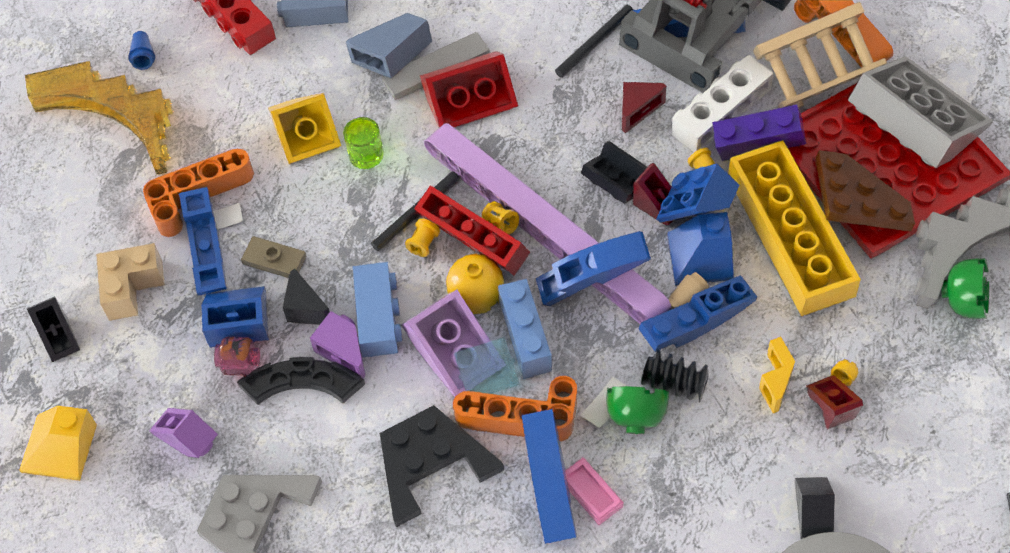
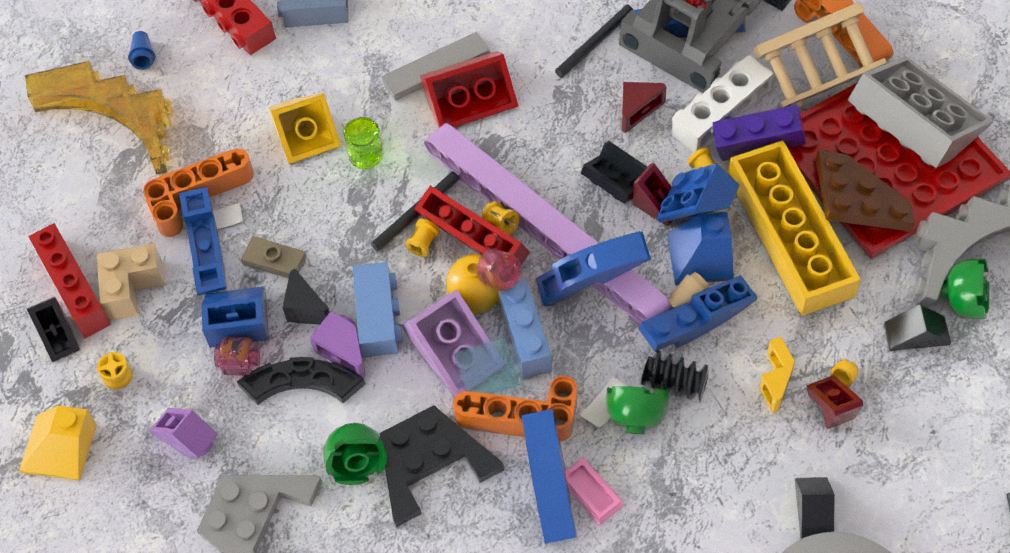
sand blue slope [346,13,432,78] -> none
none -> red brick [28,223,111,339]
none -> yellow wheel [97,352,133,390]
none -> green cylinder [323,423,387,485]
none -> clear pink head [477,249,521,291]
none -> black slope [884,305,951,351]

